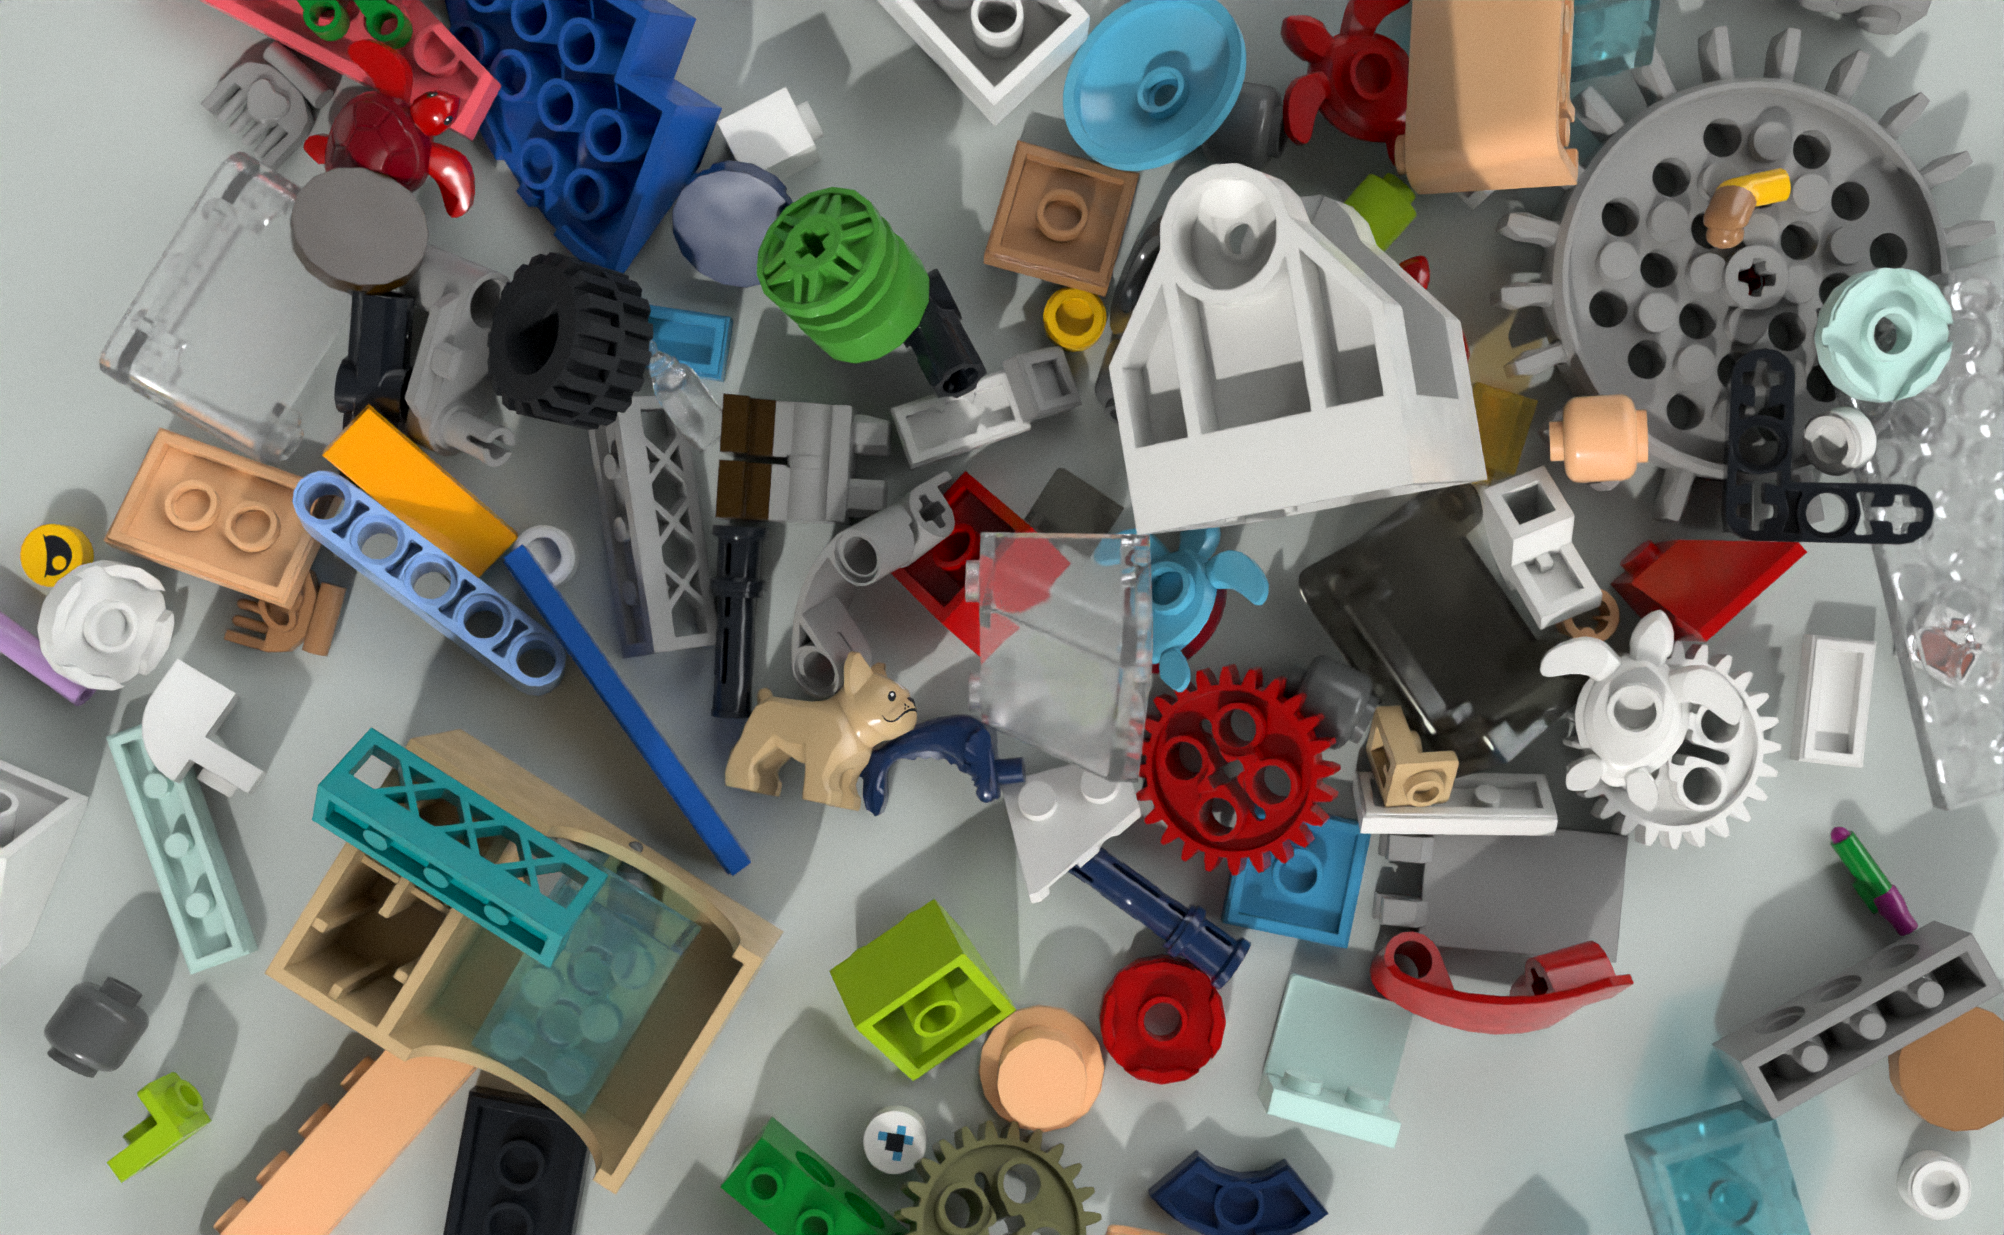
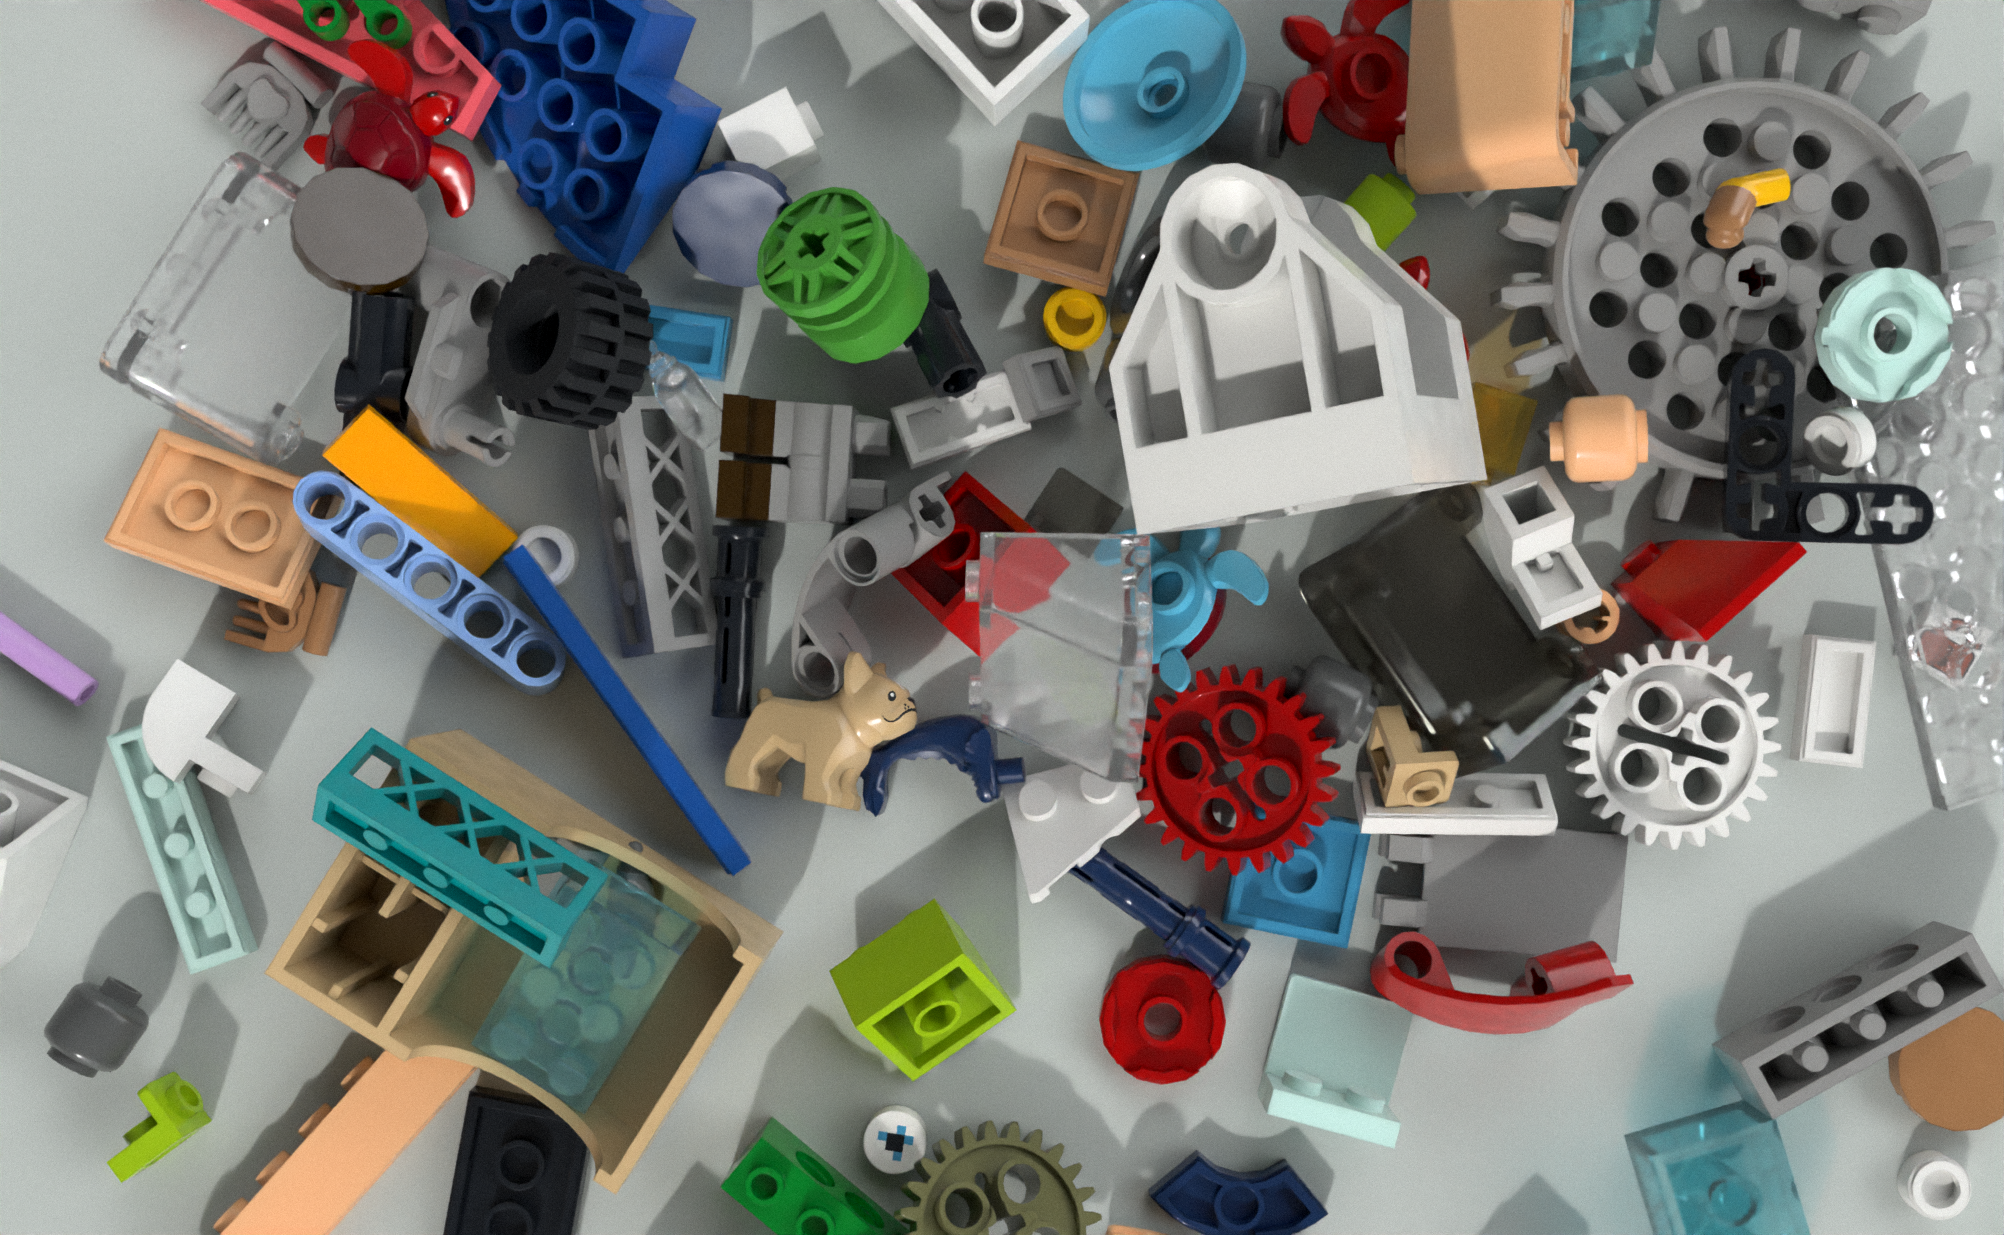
yellow tile [20,524,94,587] -> none
white tile [37,560,175,691] -> none
light nougat piece [979,1005,1104,1132] -> none
white animal [1539,610,1743,811] -> none
piece [1830,826,1918,936] -> none

